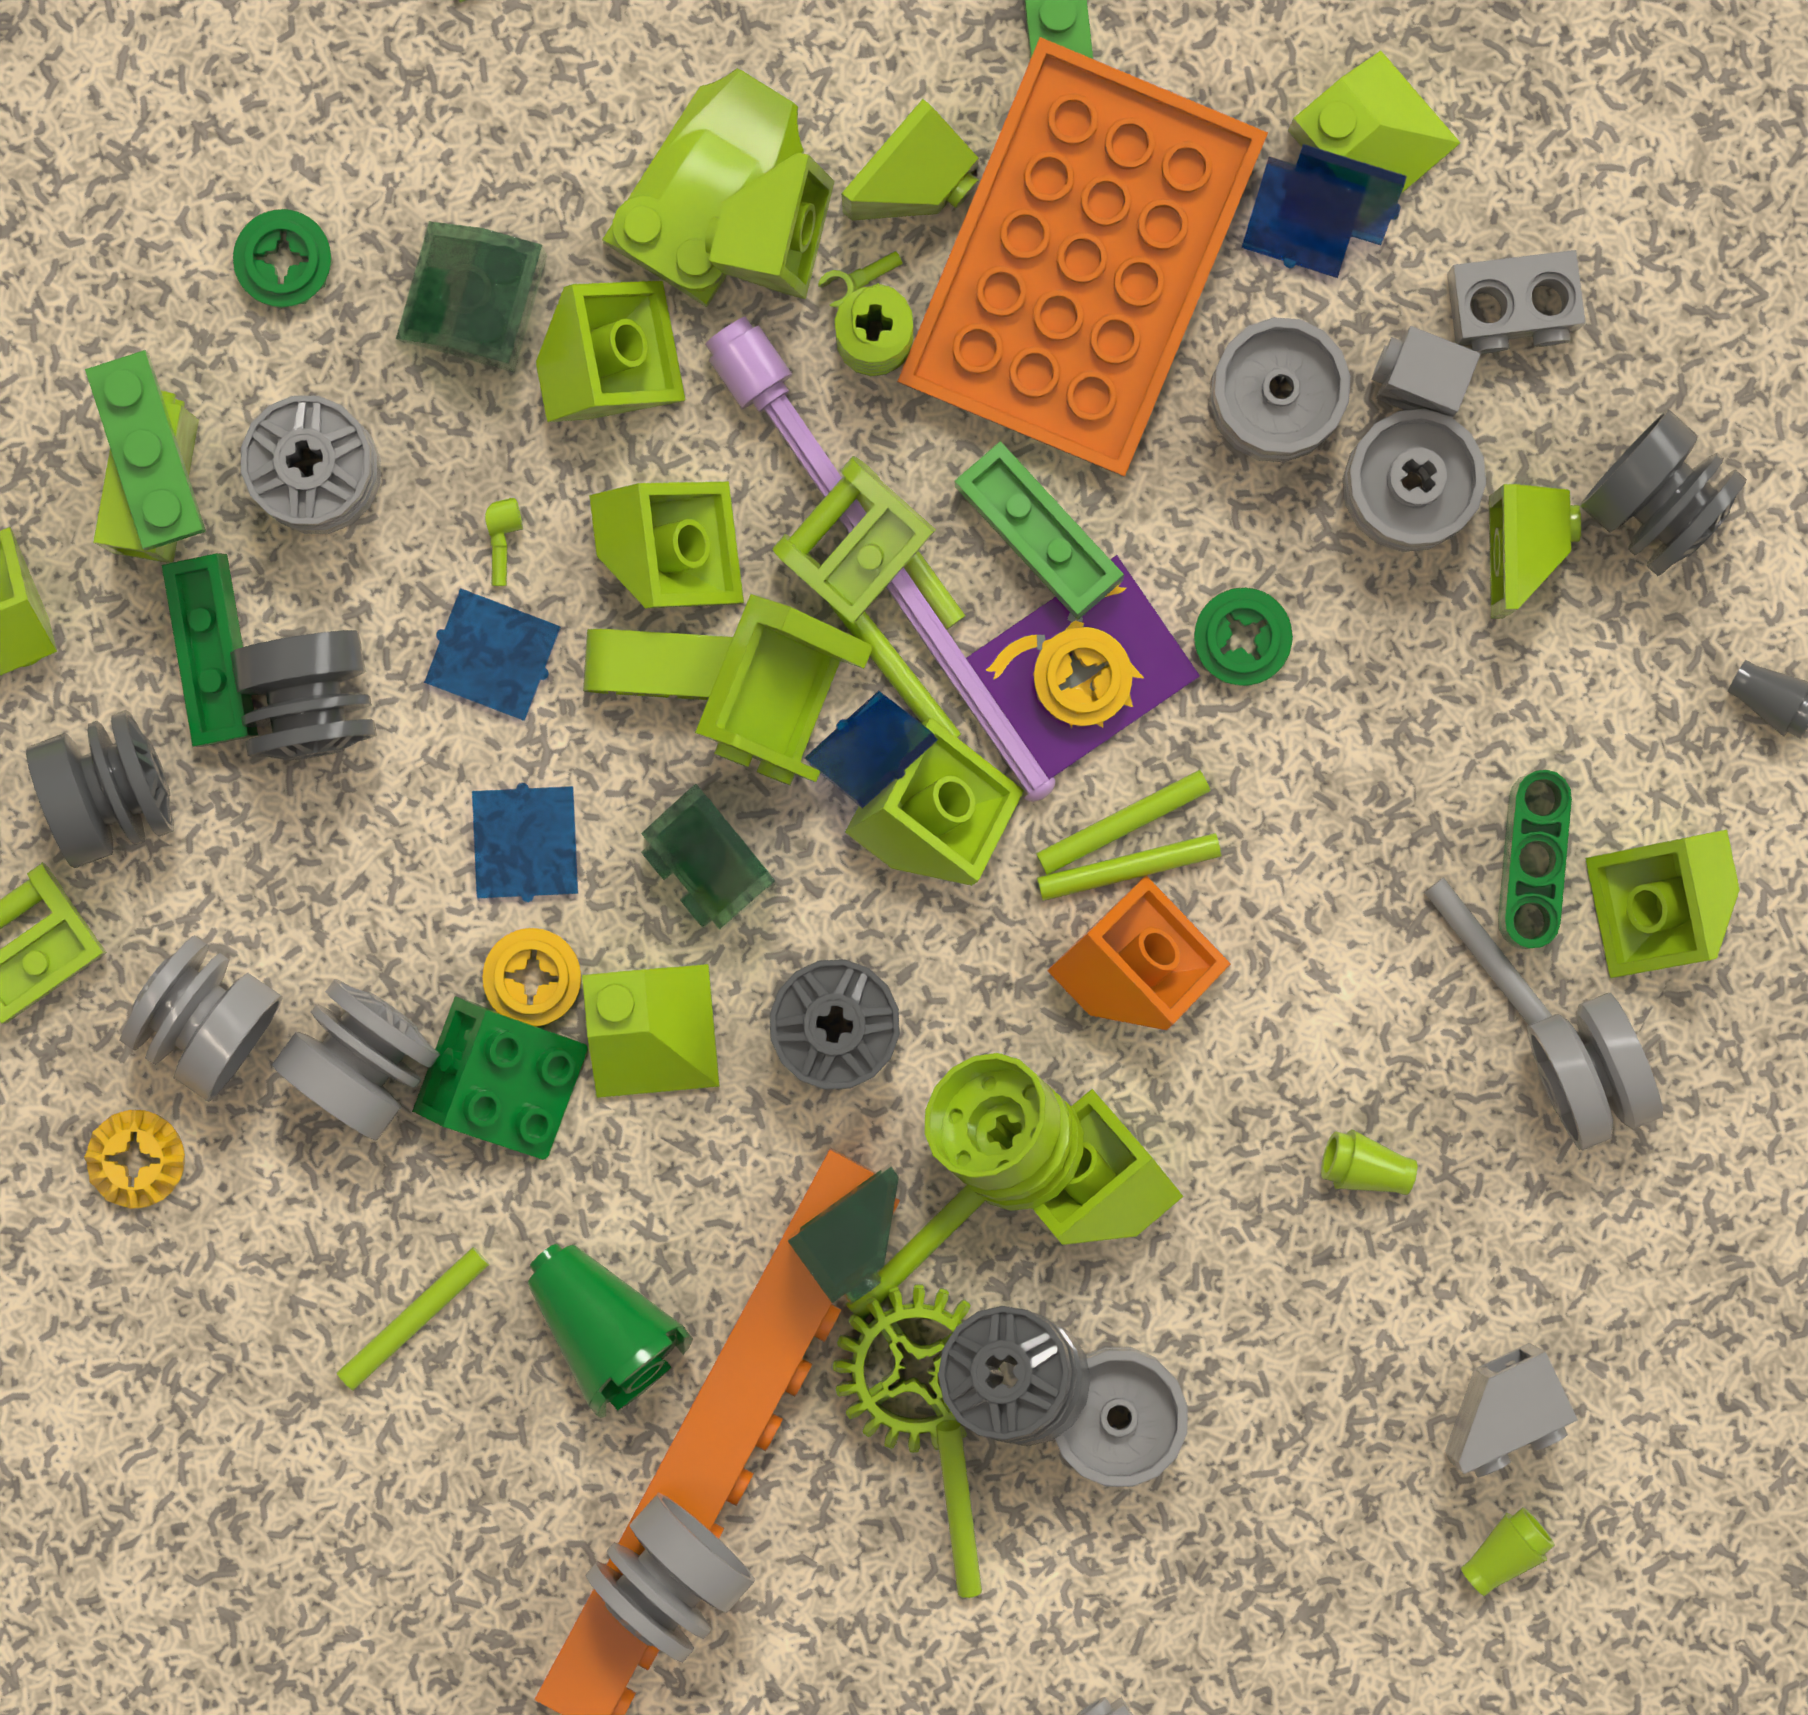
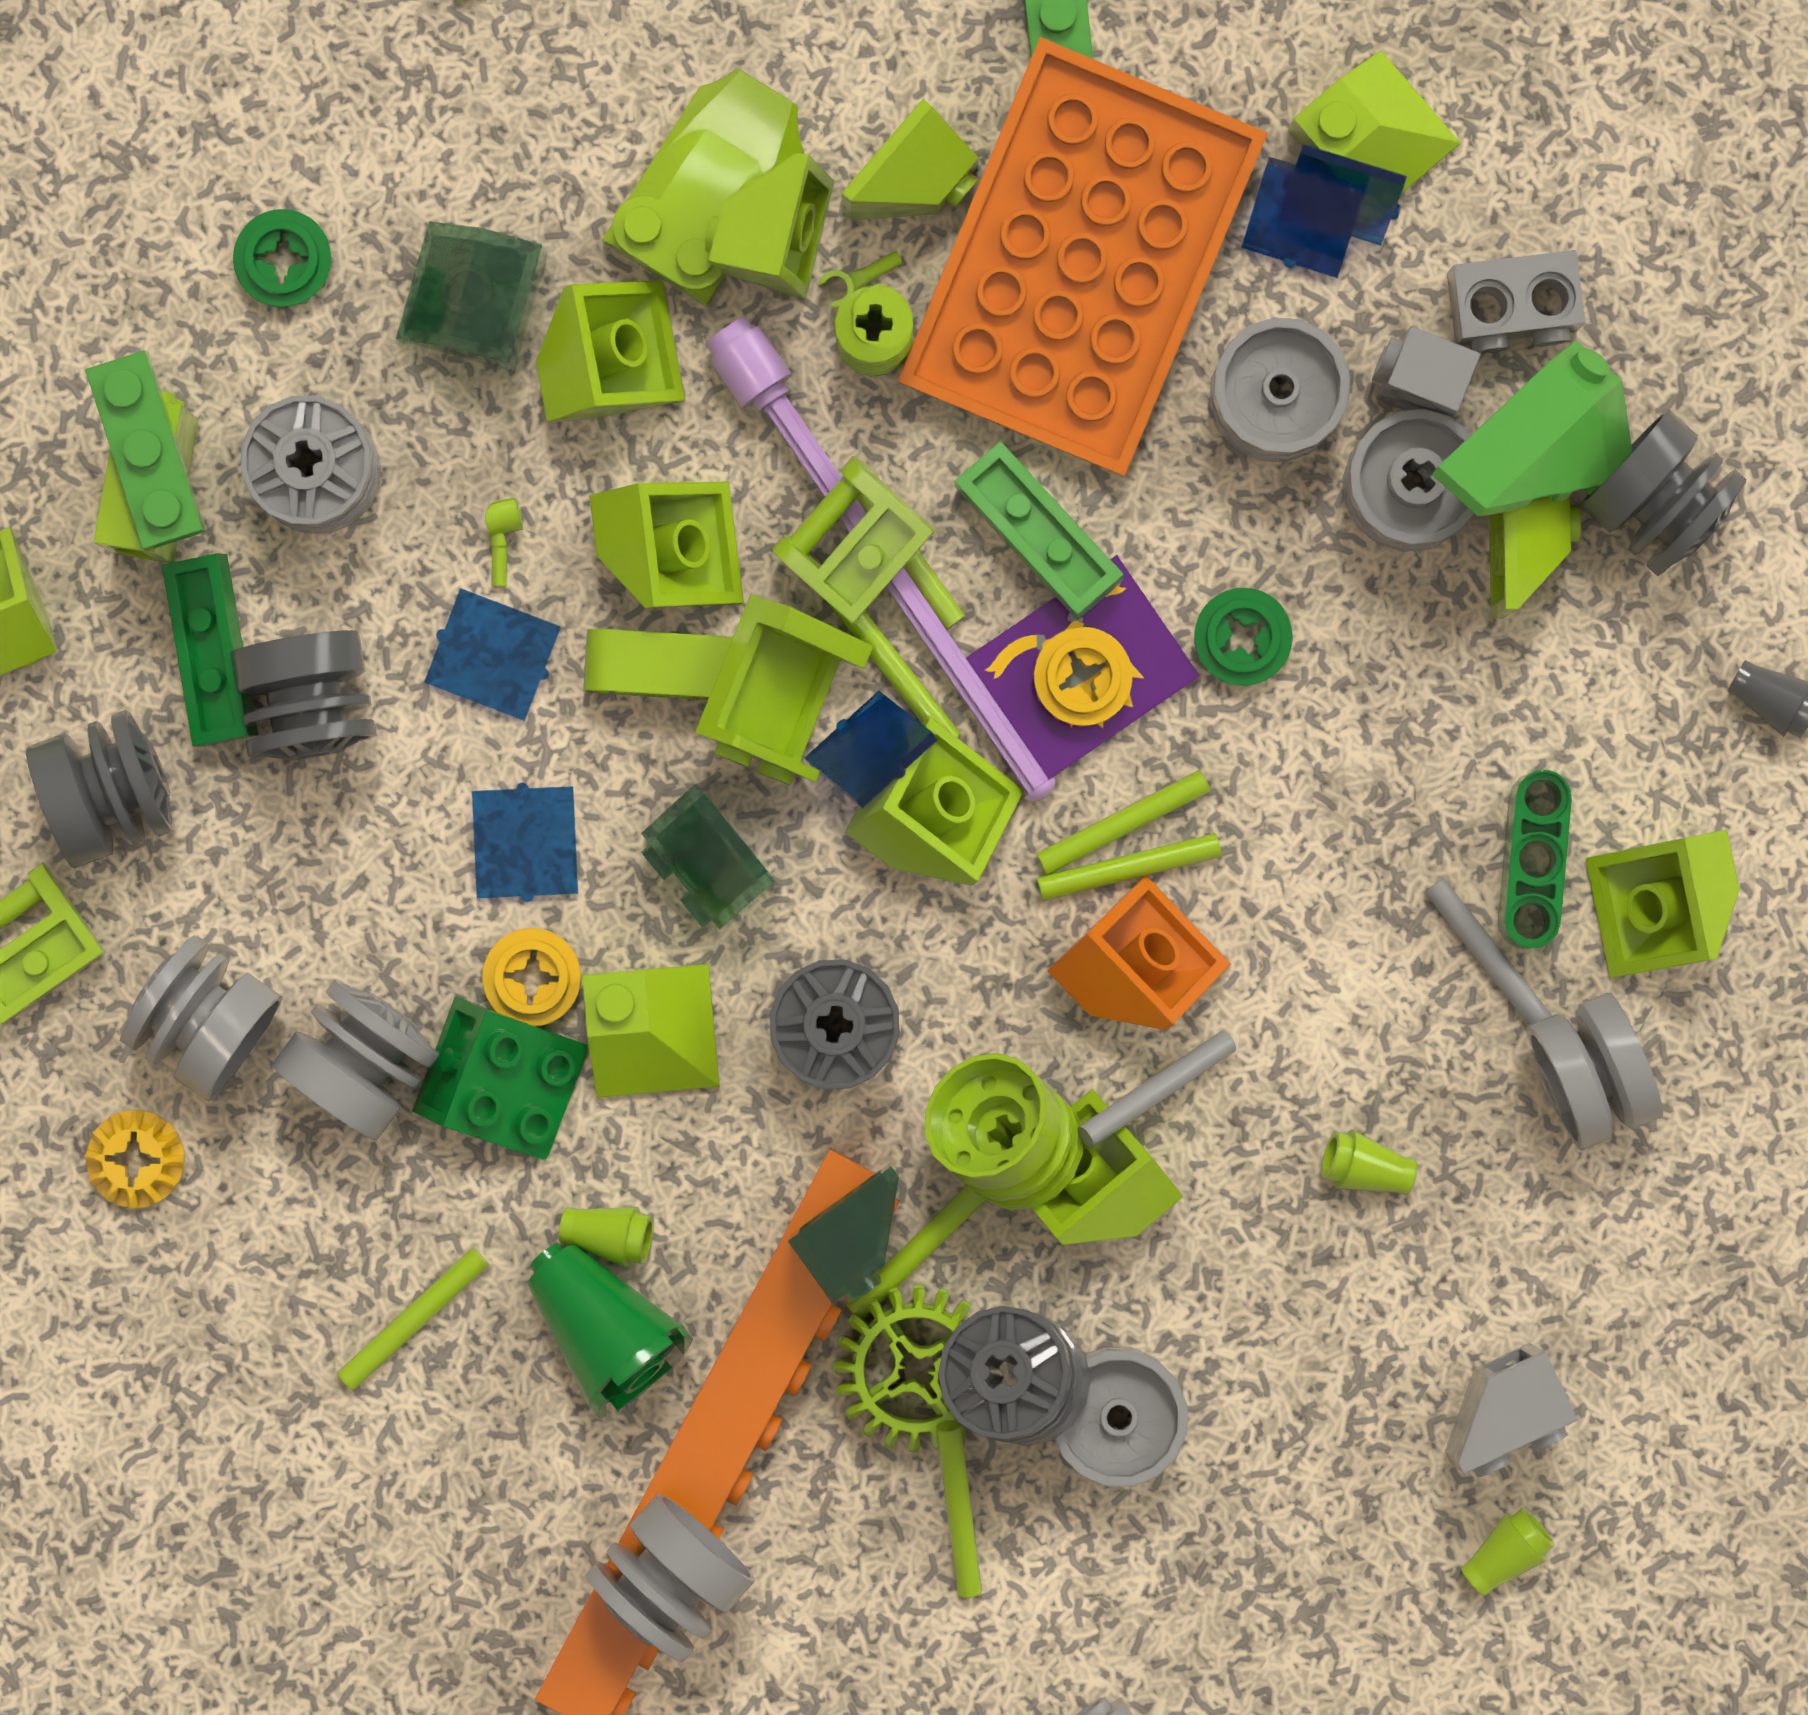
none -> lime cone [559,1207,654,1268]
none -> light grey bar [1078,1030,1236,1148]
none -> bright green wedge [1432,340,1633,517]

